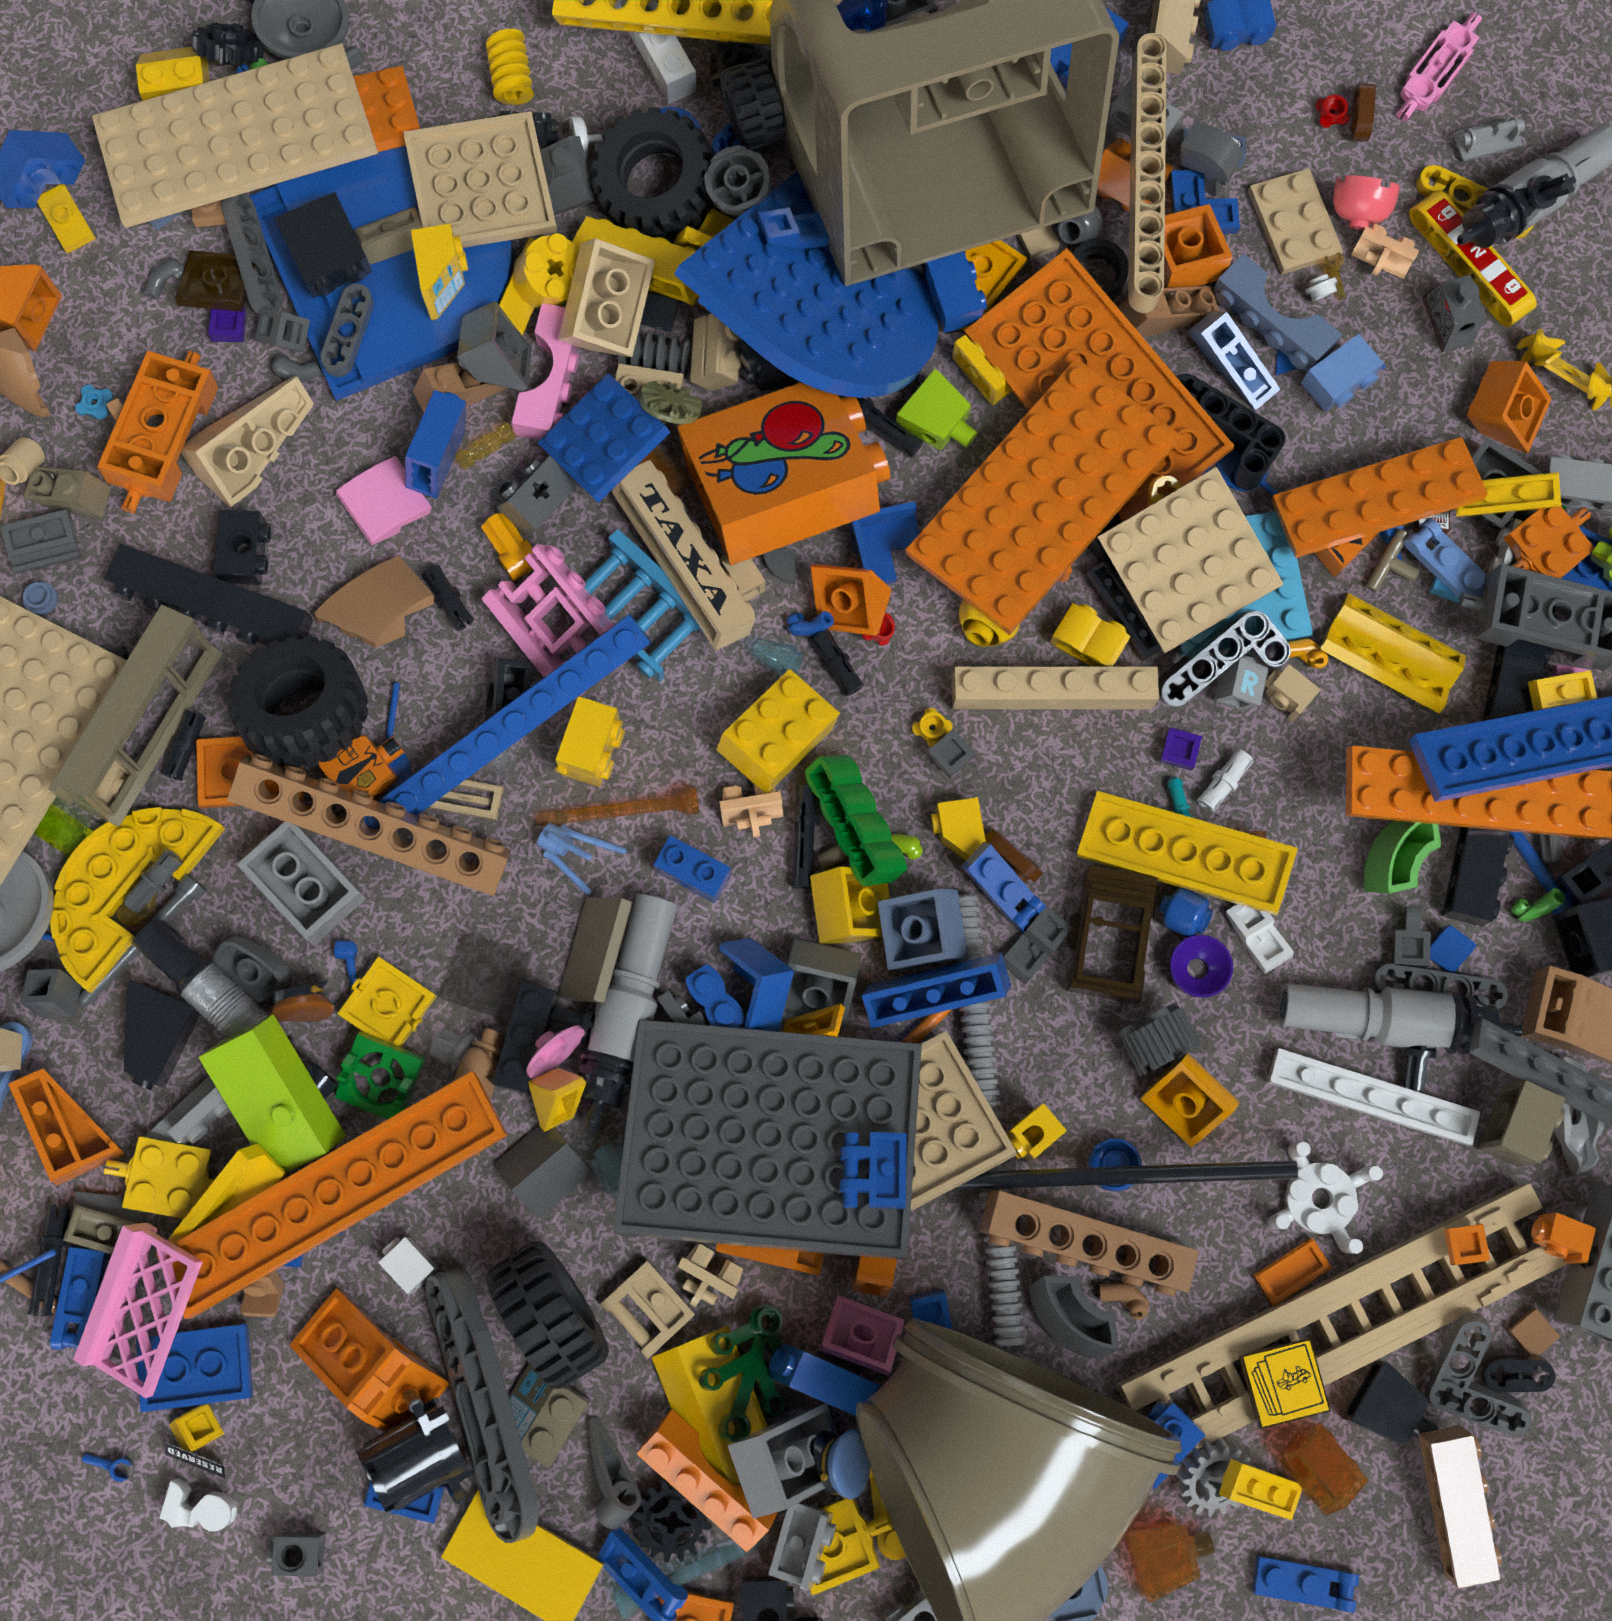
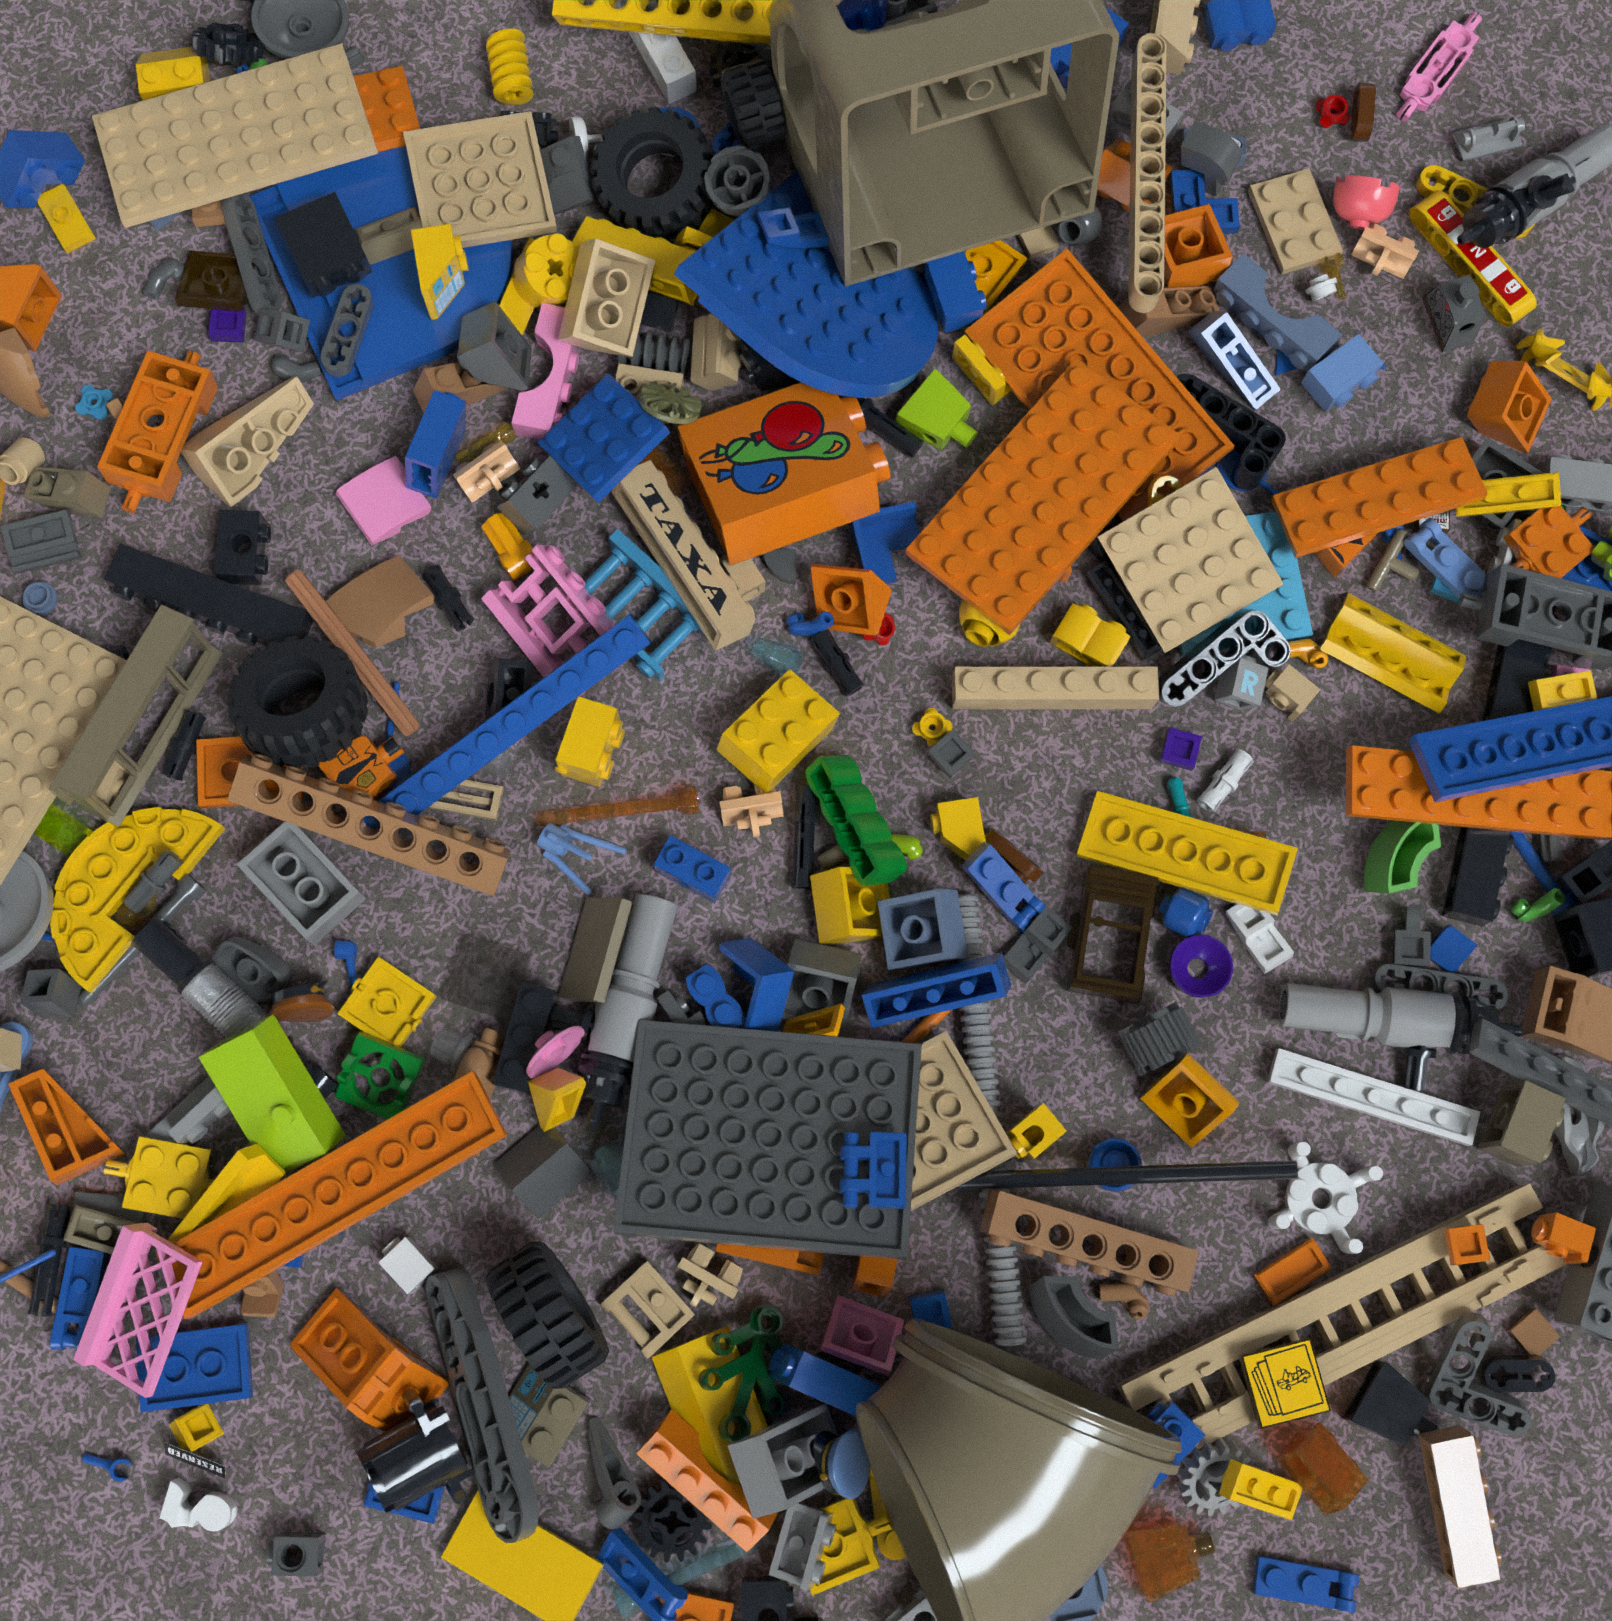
black slope [124,980,201,1090] -> none
black tyre [1072,239,1129,301] -> none
none -> nougat axle [285,570,420,737]
none -> light nougat hips [453,440,521,503]

